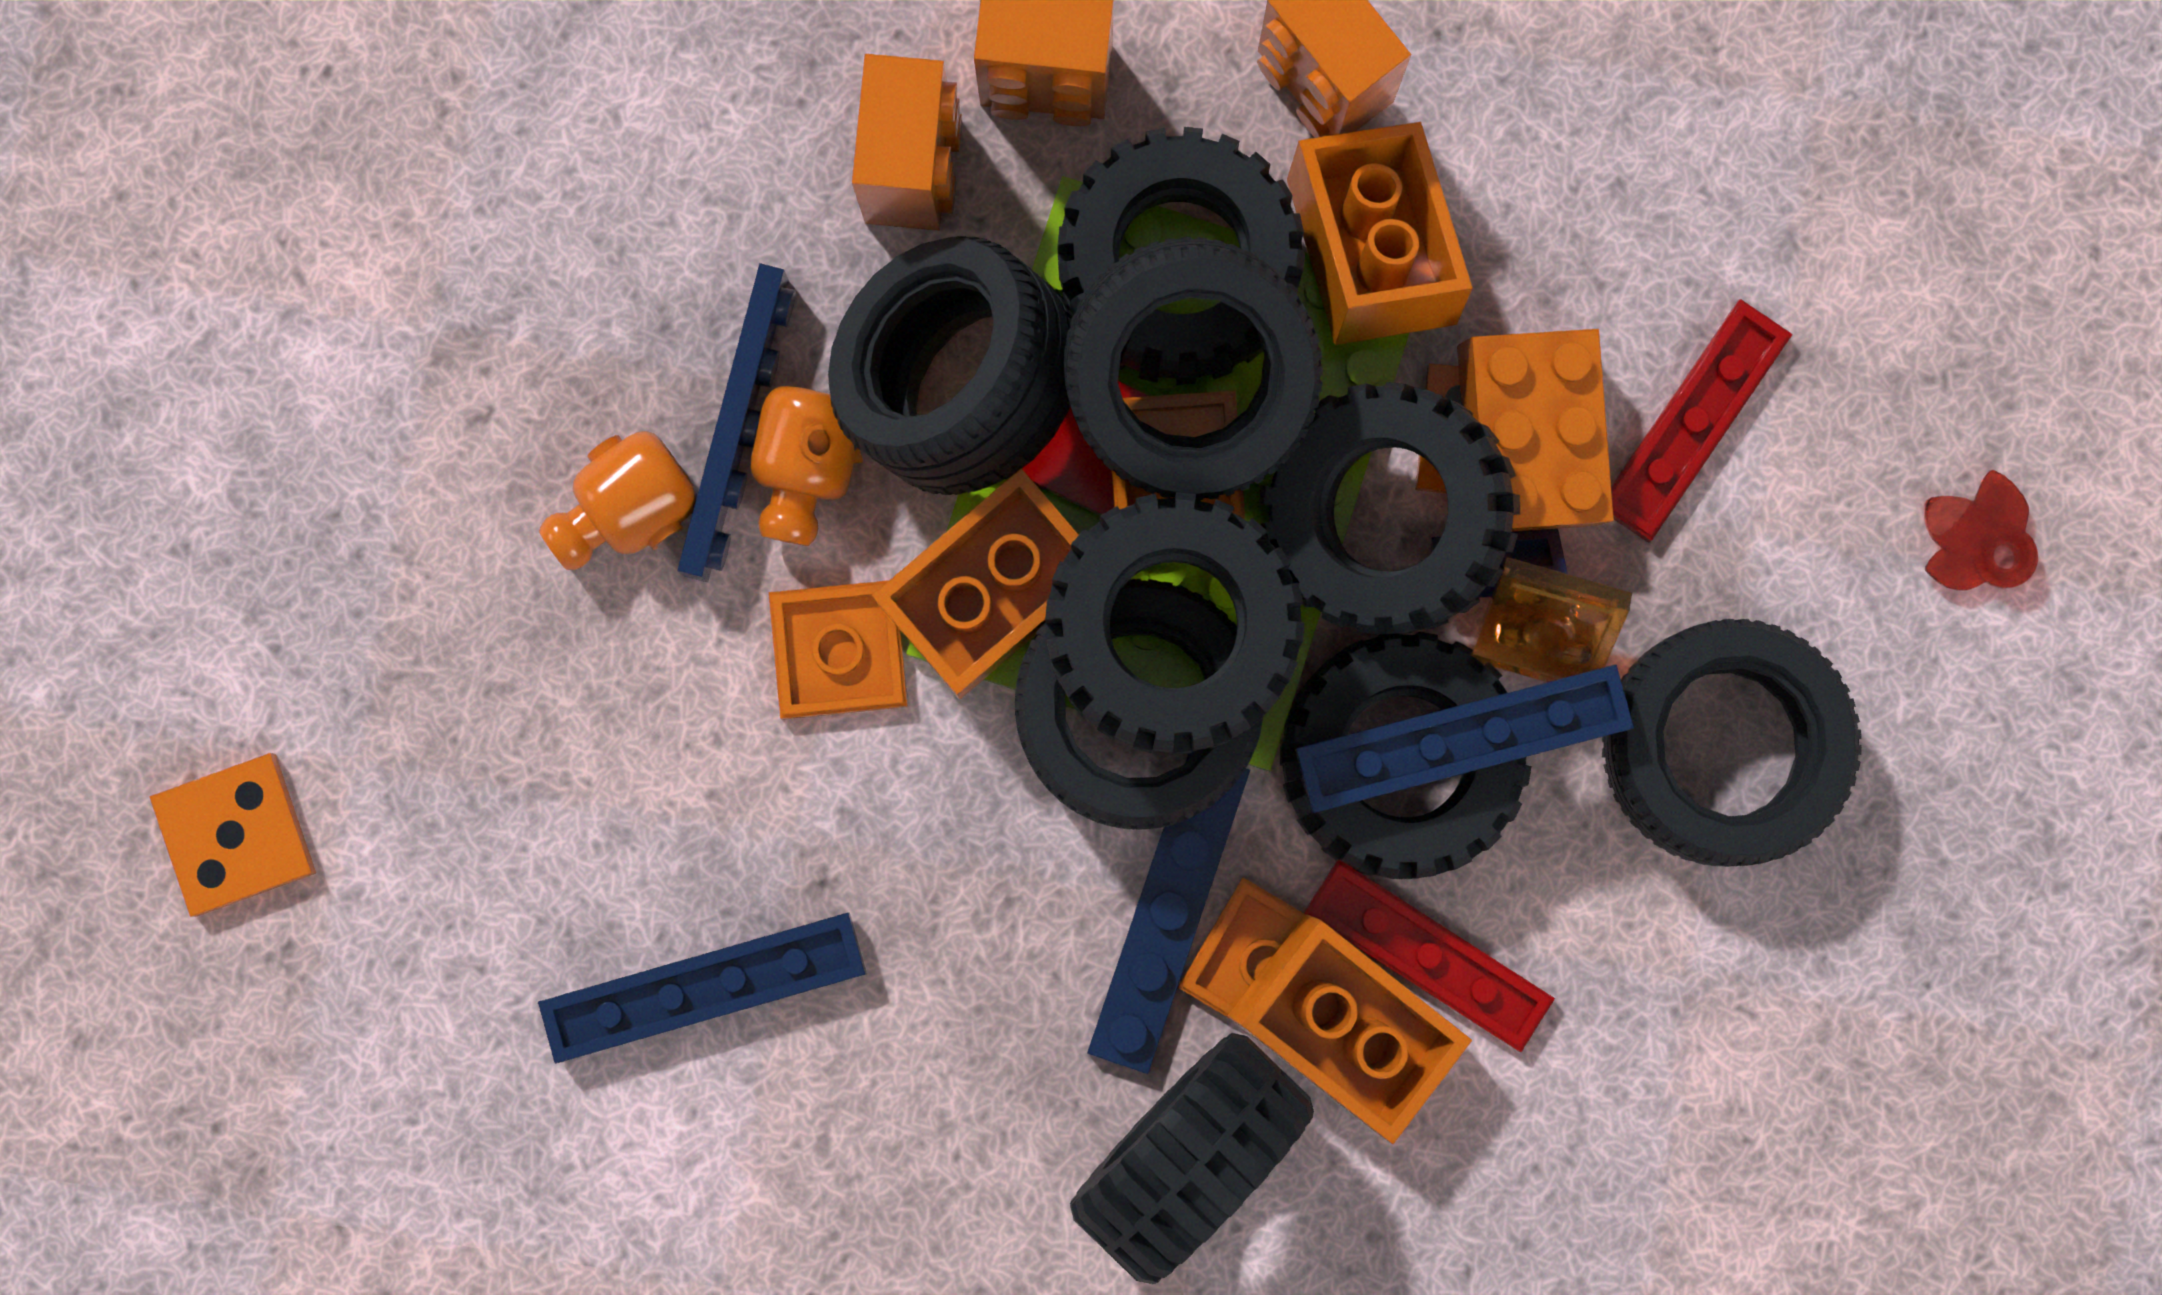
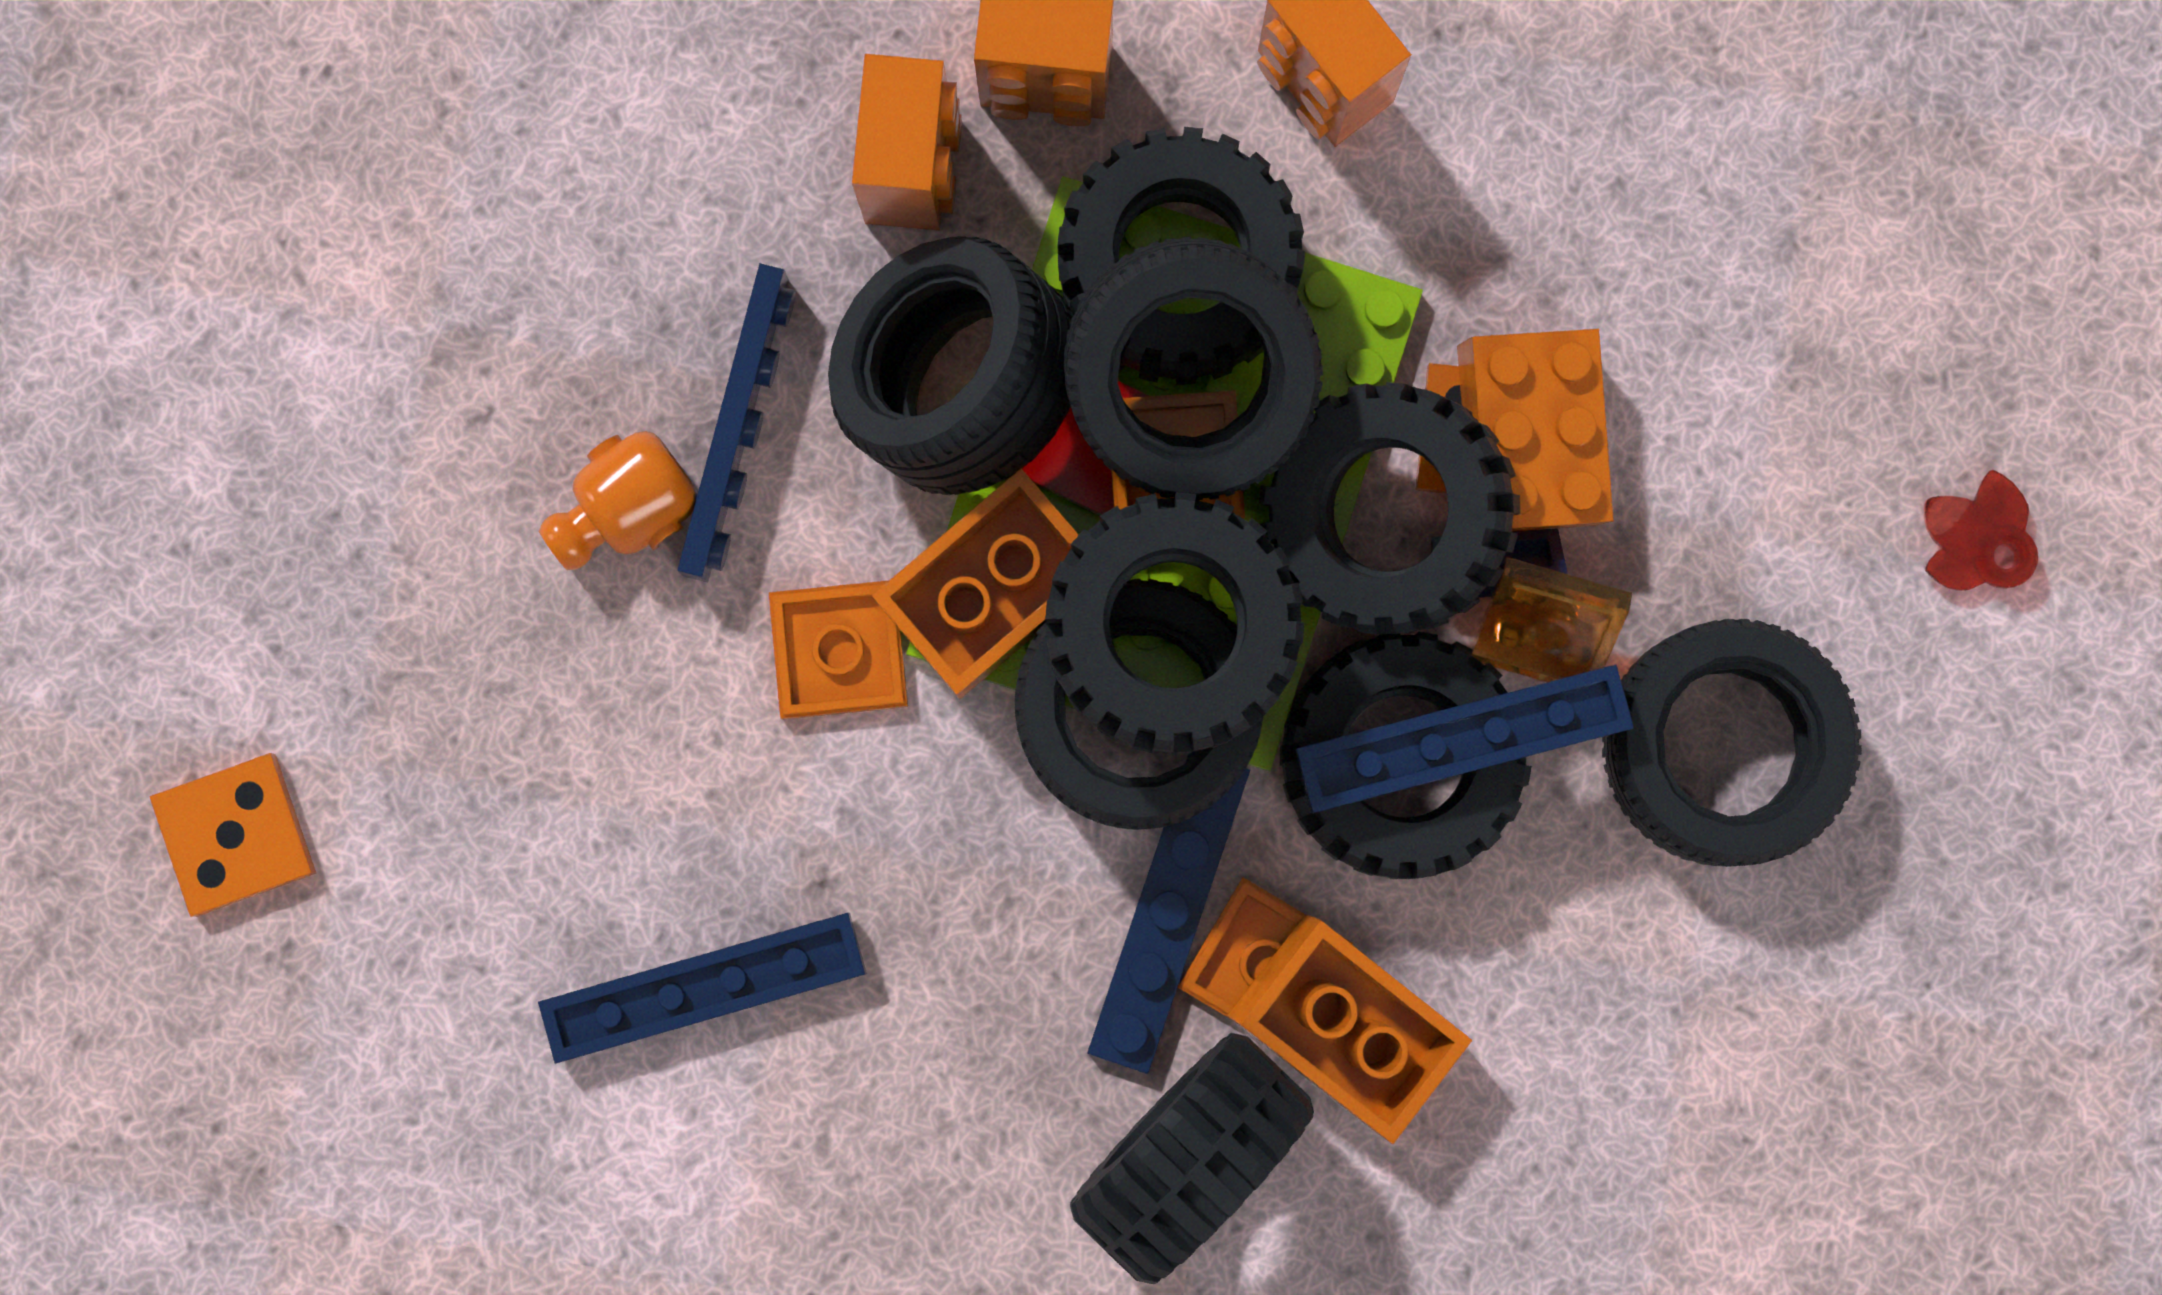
orange piece [751,386,863,546] -> none
orange brick [1287,122,1473,345] -> none
red tile [1303,860,1555,1052] -> none
red tile [1611,299,1793,543] -> none

